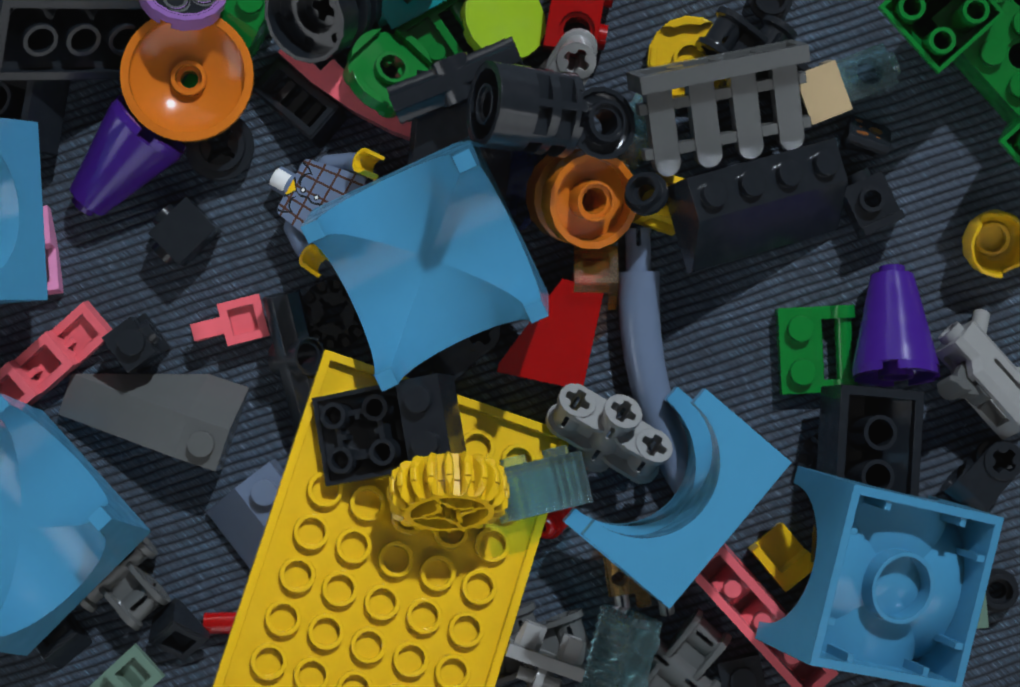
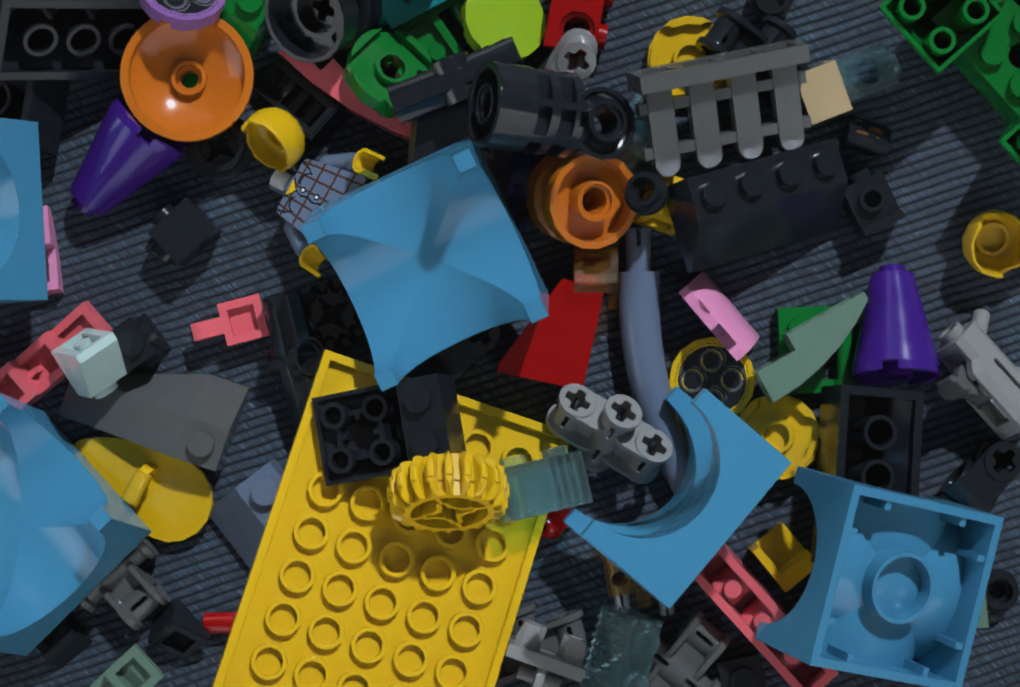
none -> light aqua slope [51,328,127,399]
none -> yellow shield [74,437,214,542]
none -> yellow hair [241,107,305,173]
none -> tile [669,337,755,415]
none -> bright pink slope [678,270,760,361]
none -> yellow tile [739,395,819,480]
none -> sand green slope [751,292,868,403]

